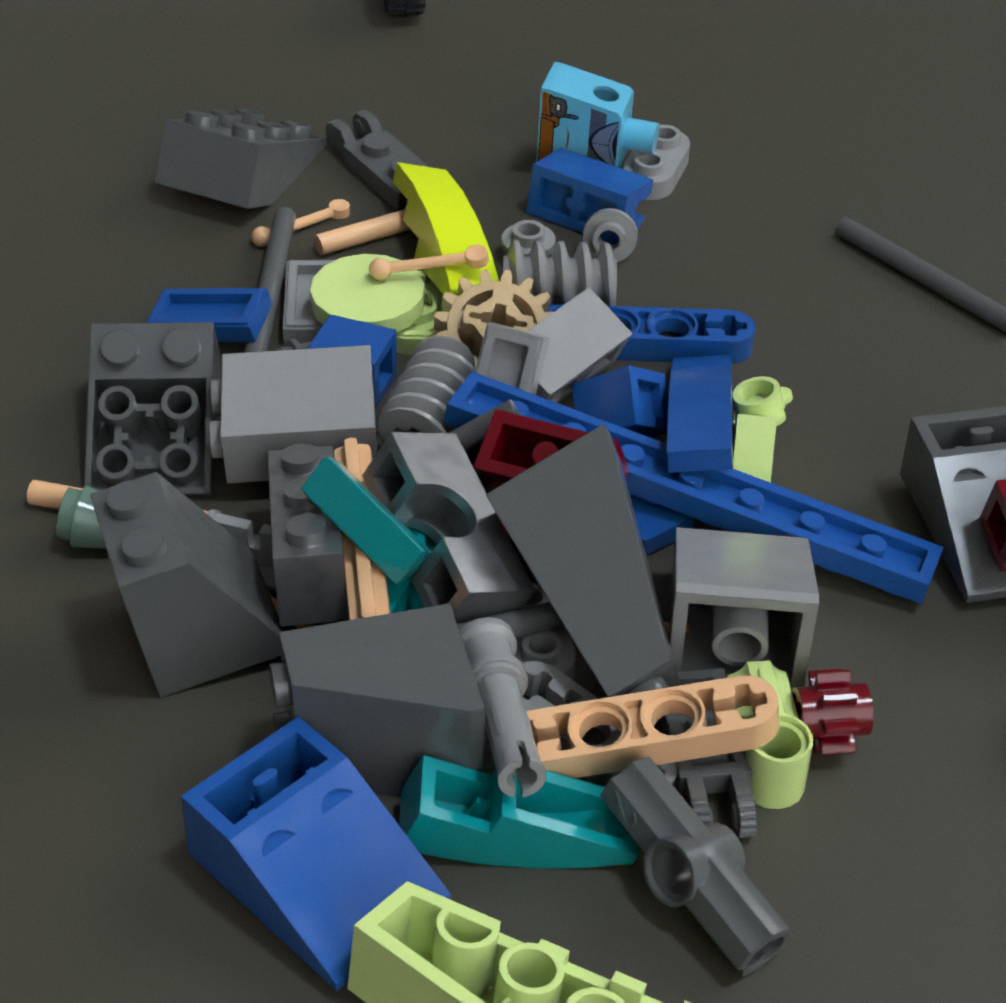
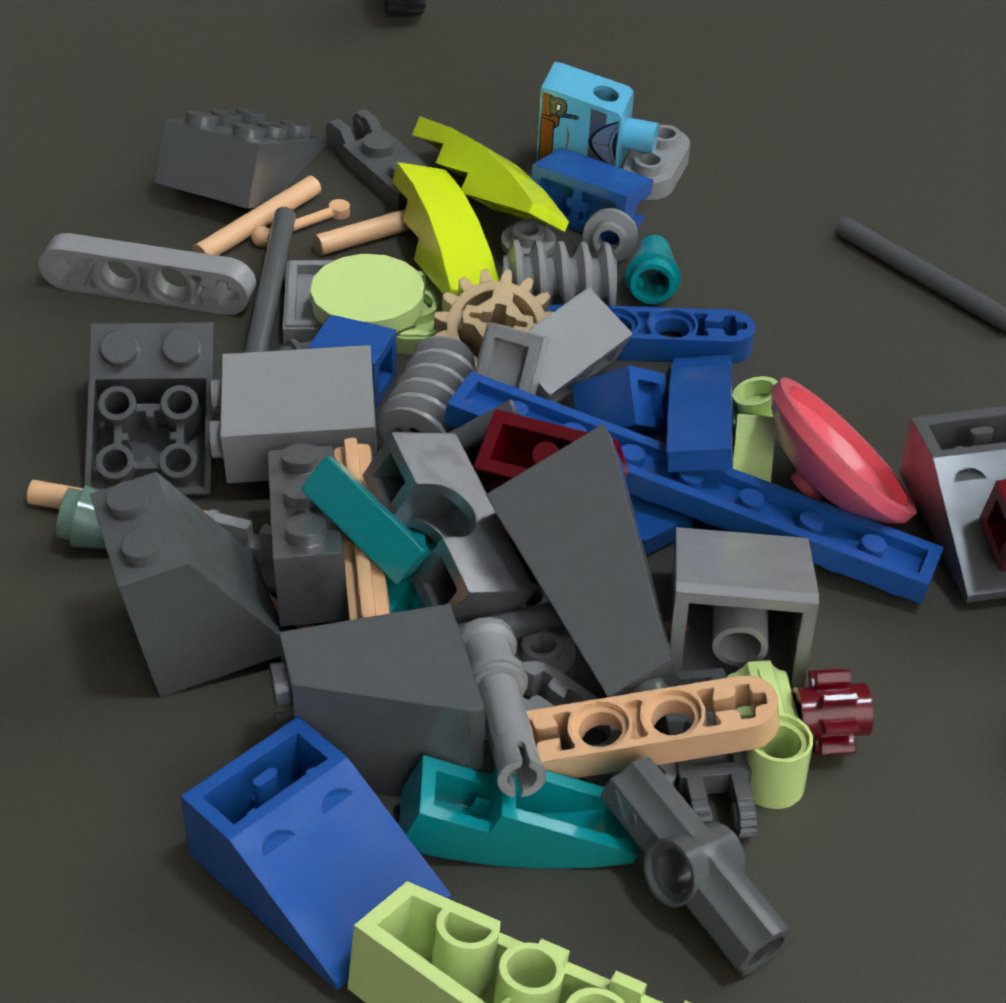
blue tile [146,288,273,342] -> none
light nougat hinge [369,244,489,280] -> none
none -> light grey beam [38,233,256,315]
none -> light nougat bar [192,176,321,256]
none -> neon yellow slope [412,116,569,232]
none -> teal cone [625,235,681,304]
none -> coral dish [771,377,917,524]

